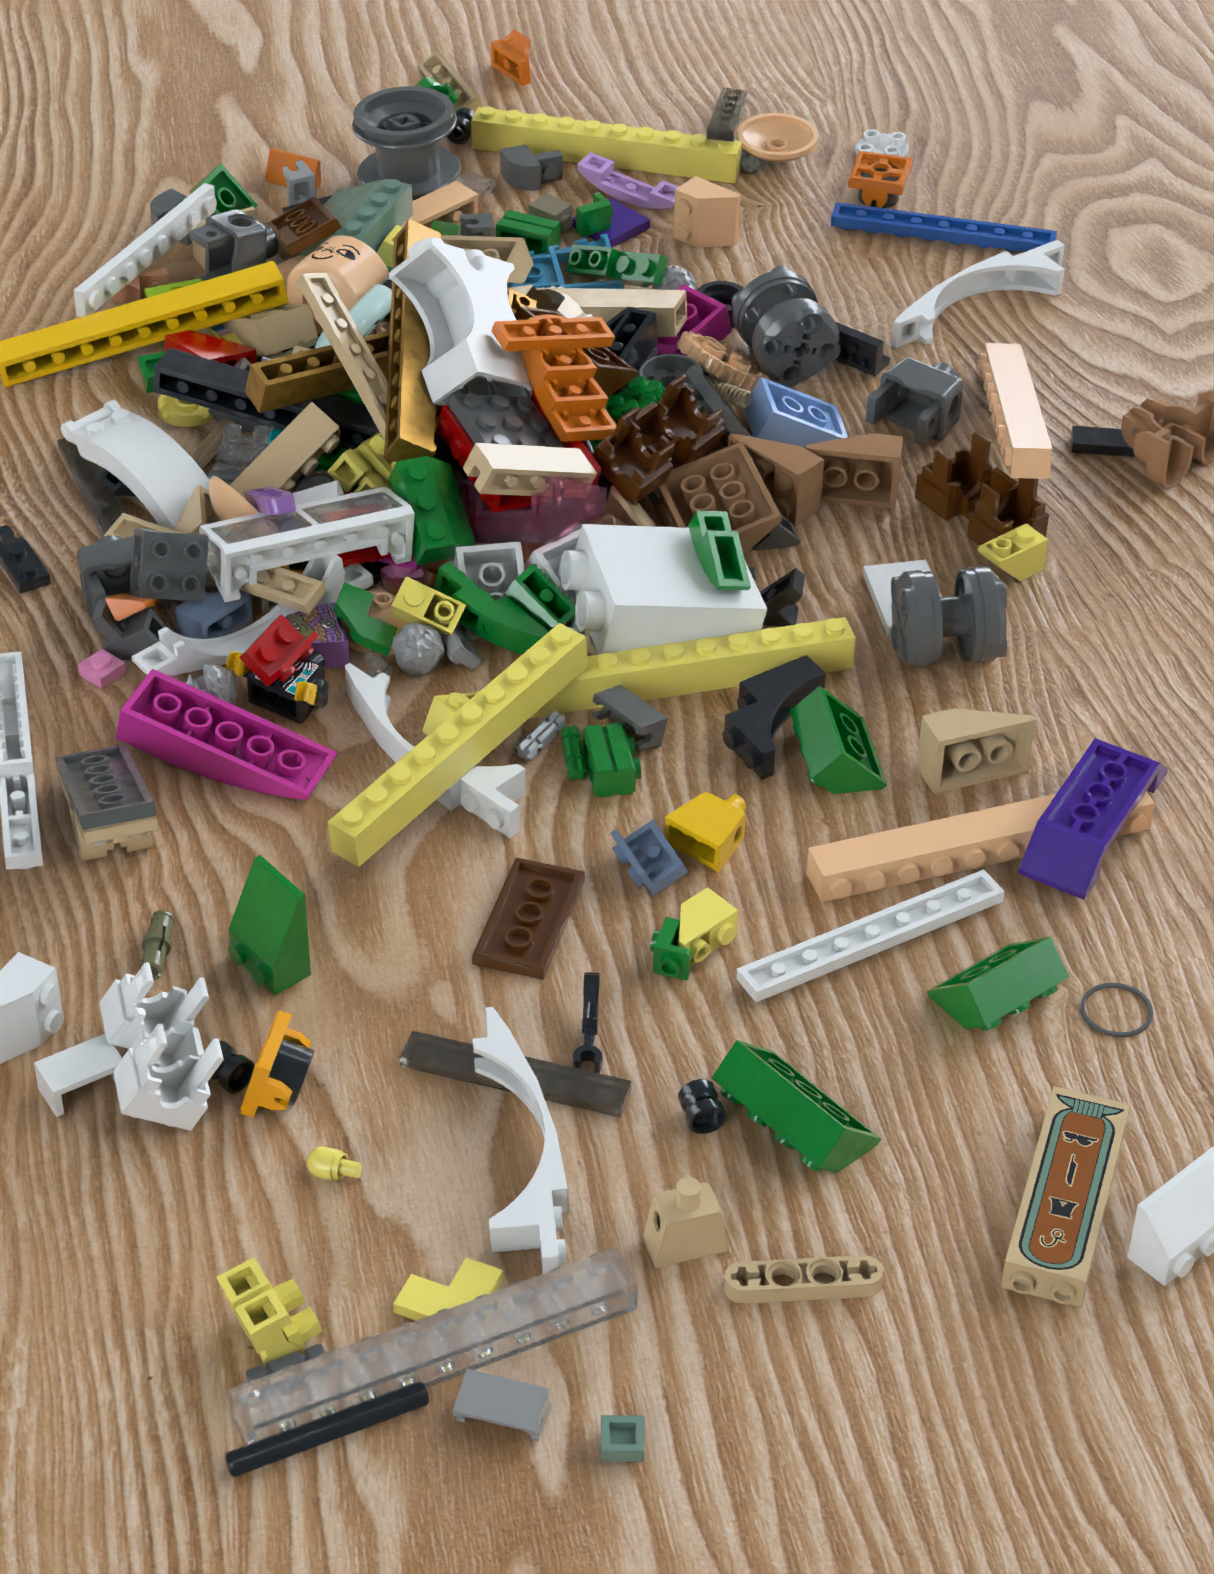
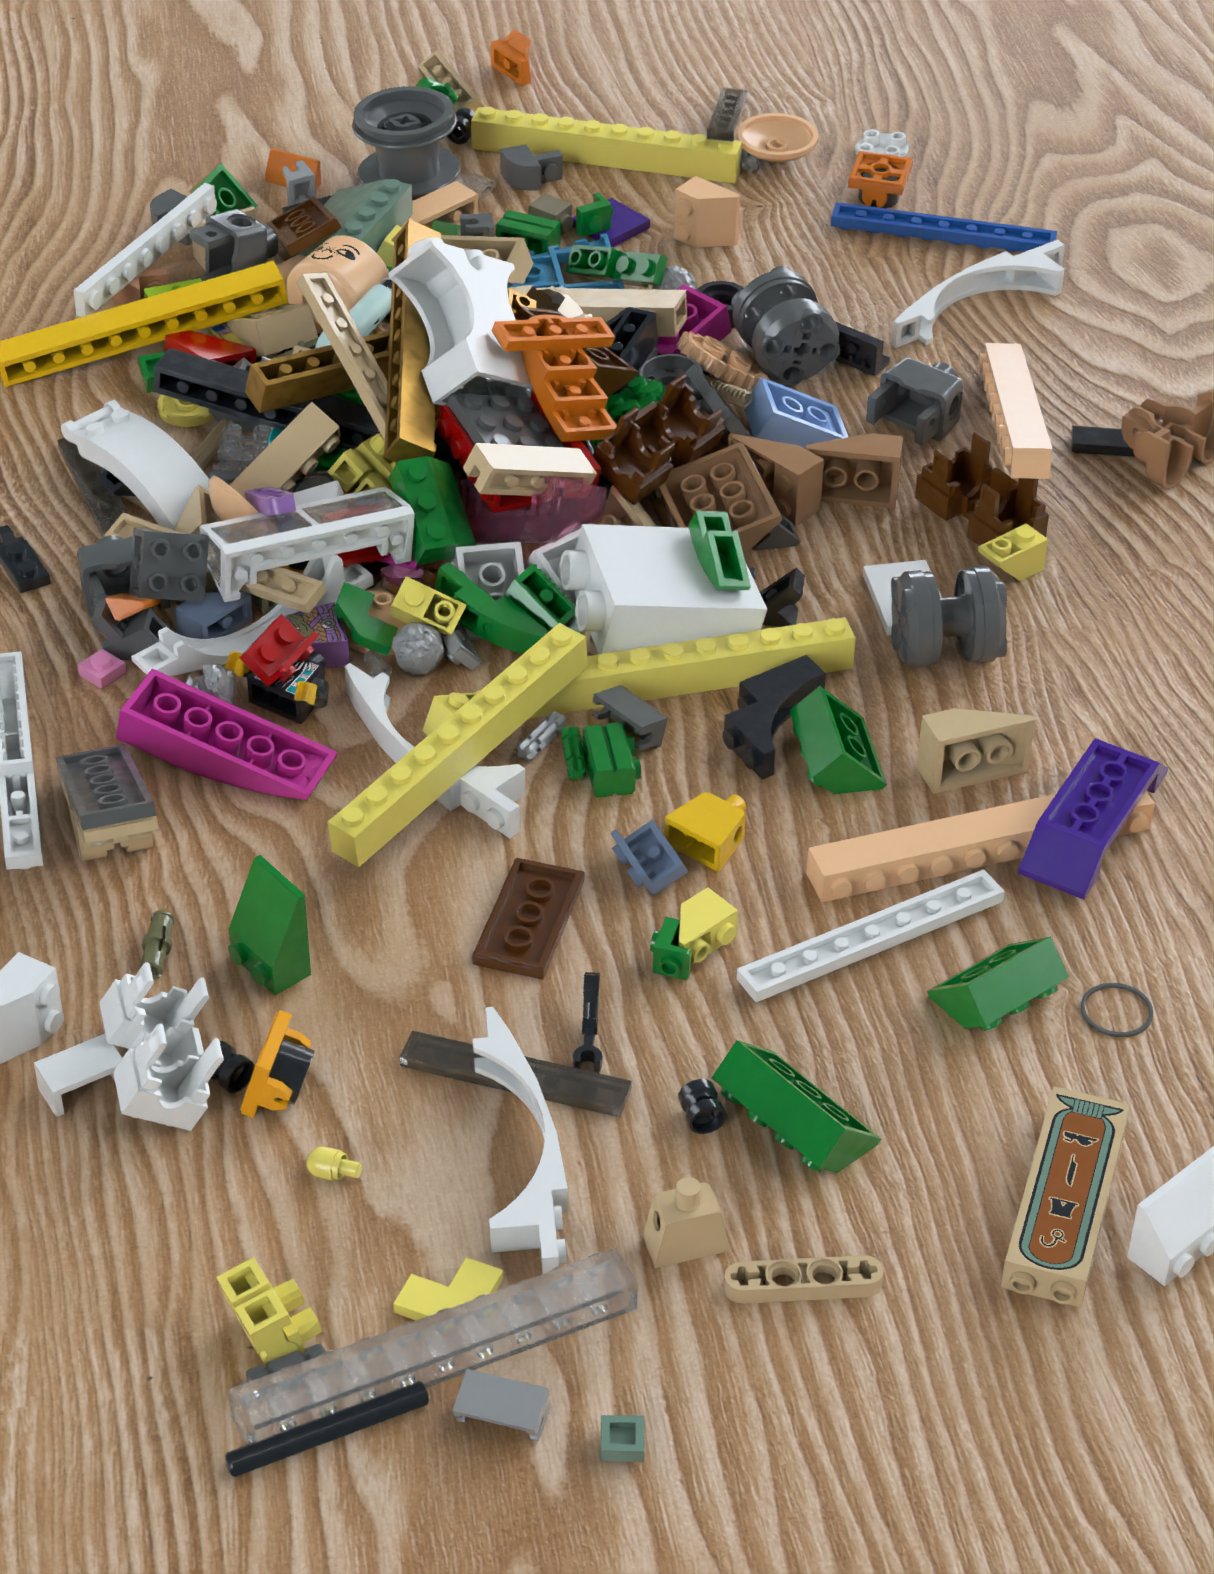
lavender slope [577,152,679,209] -> none

